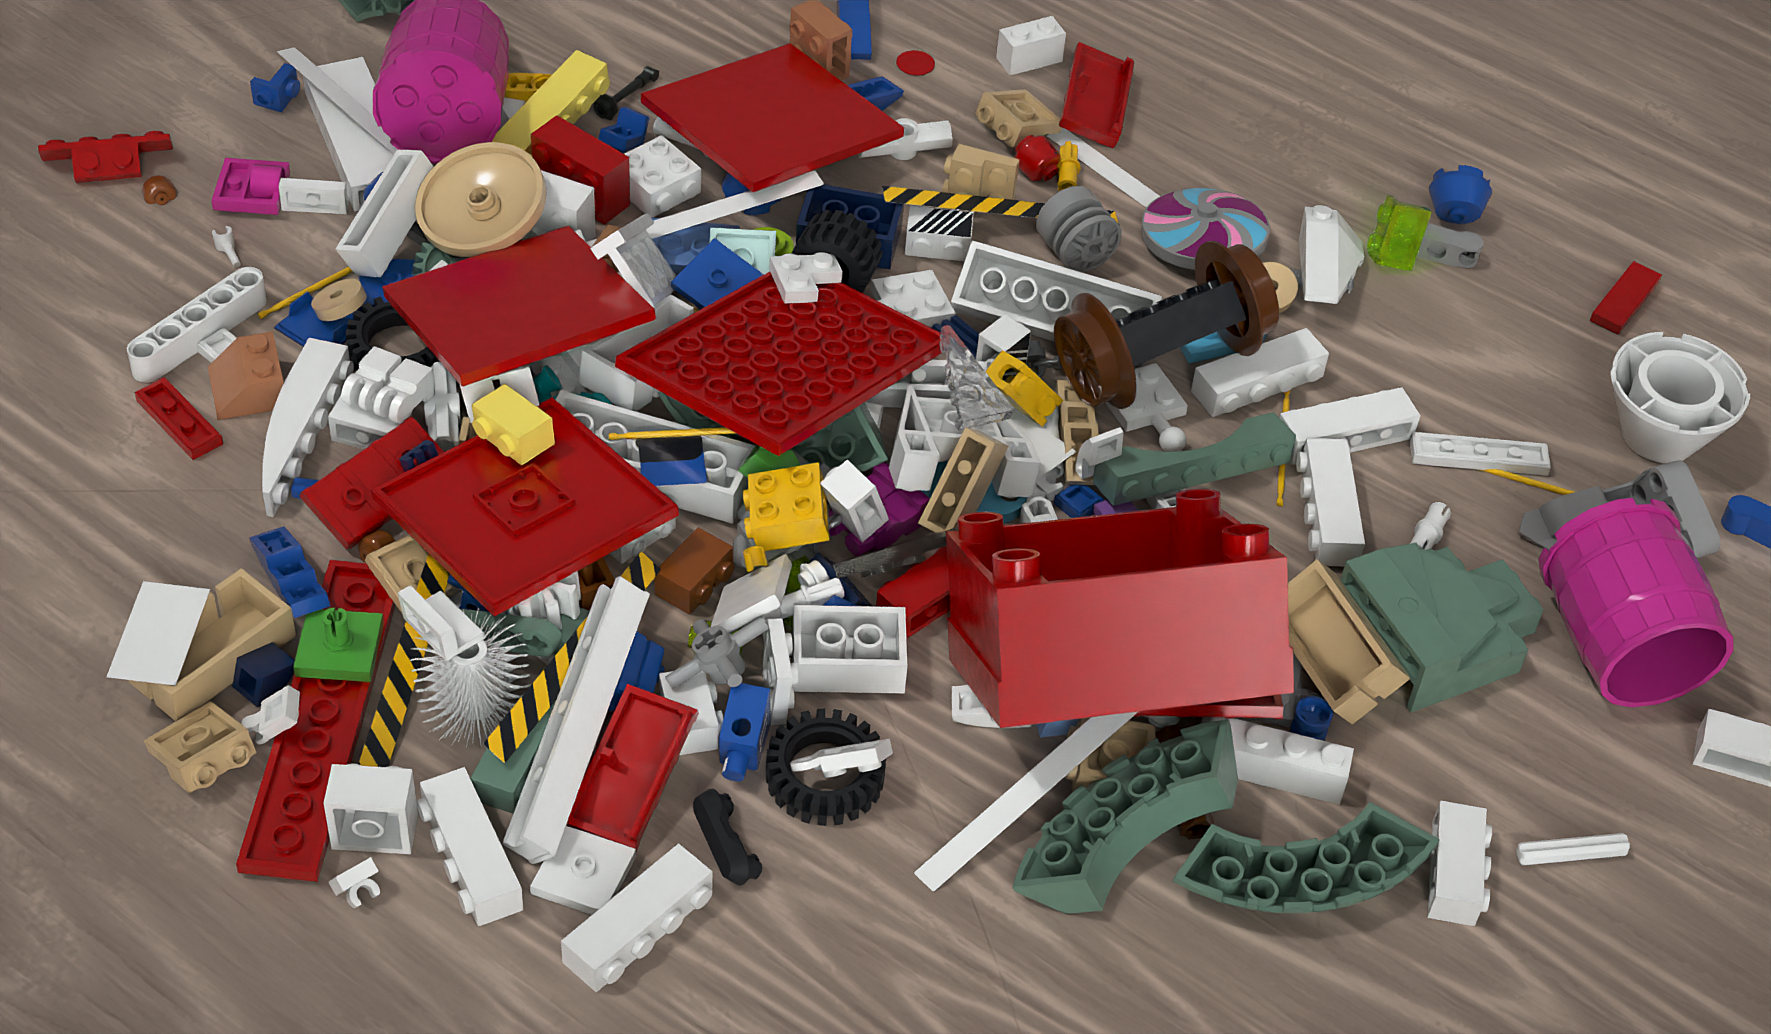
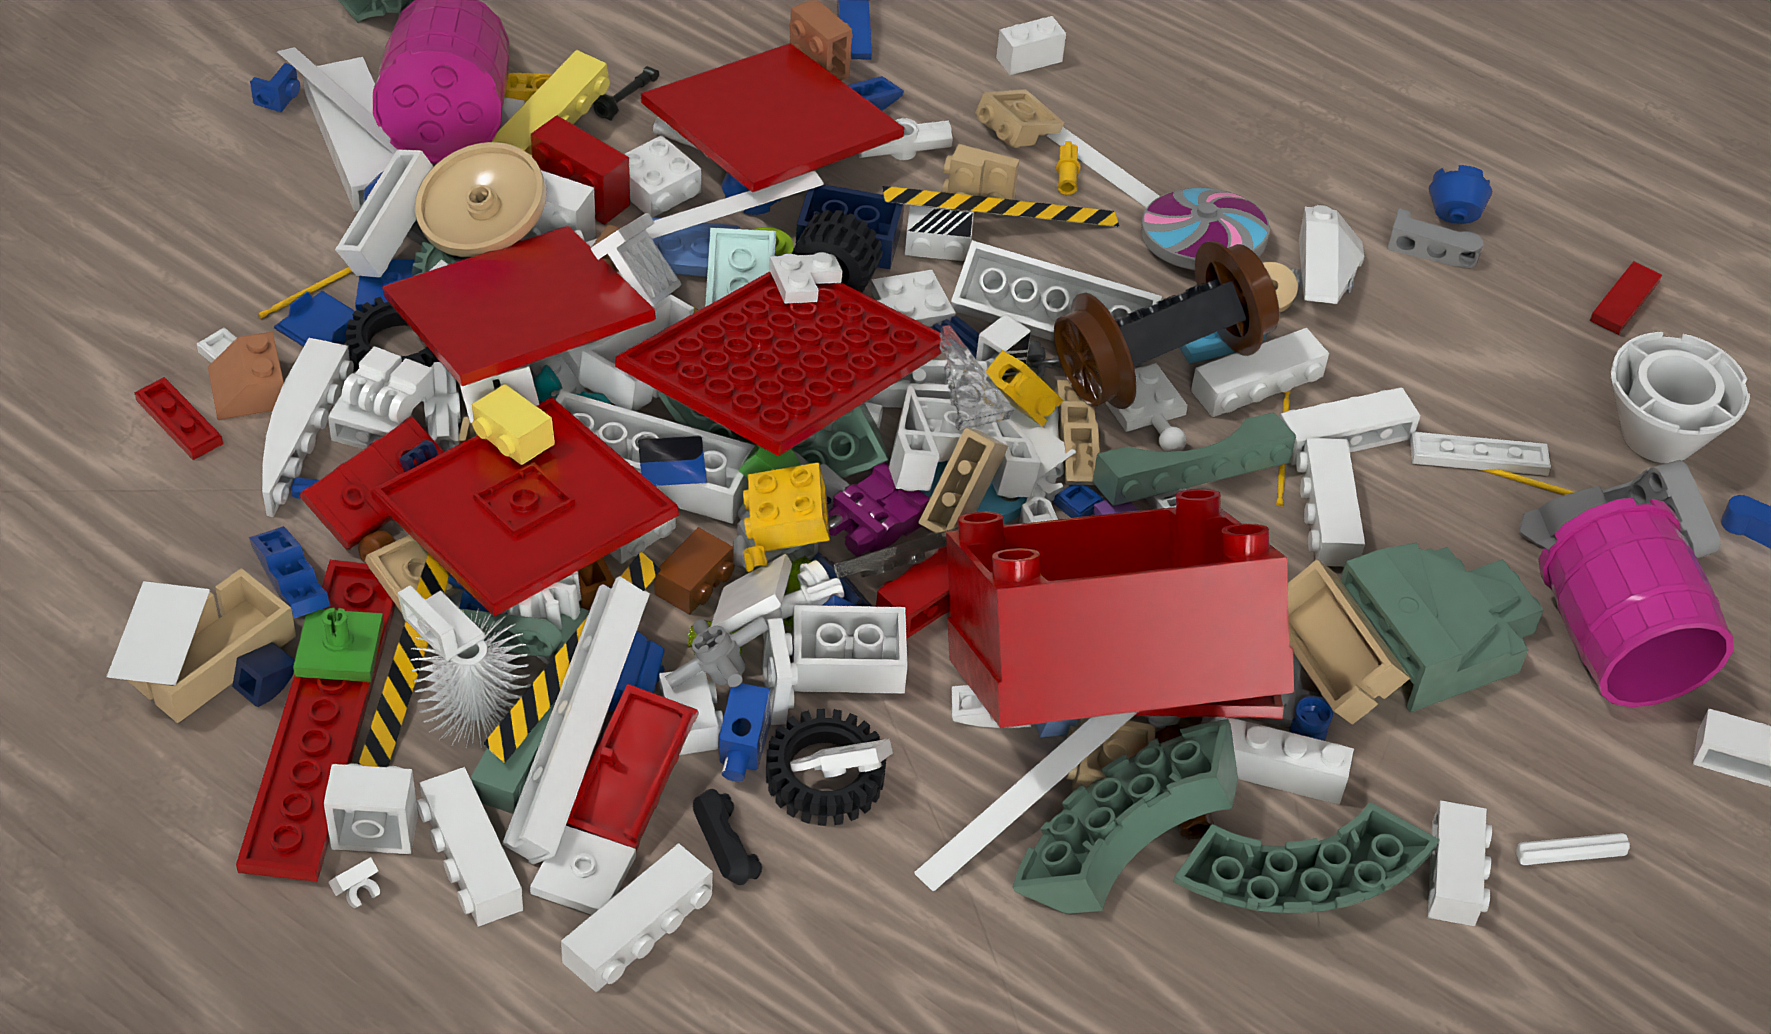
red bracket [38,131,173,183] -> none
white beam [127,267,267,383] -> none
dark orange piece [142,175,177,205] -> none
tan plate [144,701,257,793] -> none
dark pink plate [211,158,291,215] -> none
white hand [212,226,241,268] -> none
white plate [241,685,300,745] -> none
white panel [279,178,350,214] -> none
tan piece [311,279,367,321] -> none
blue bracket [598,107,649,153] -> none
yellow piece [609,427,737,440] -> none
blue plate [671,238,764,310] -> none
white brick [820,460,889,543] -> none
red sticker [896,50,935,75] -> none
red head [1015,135,1061,181] -> none
light grey wheel [1036,186,1122,272] -> none
red container [1059,42,1135,148] -> none
white slope [1075,427,1124,480] -> none
clear neon green bracket [1367,195,1432,271] -> none
white pin [1409,502,1451,550] -> none

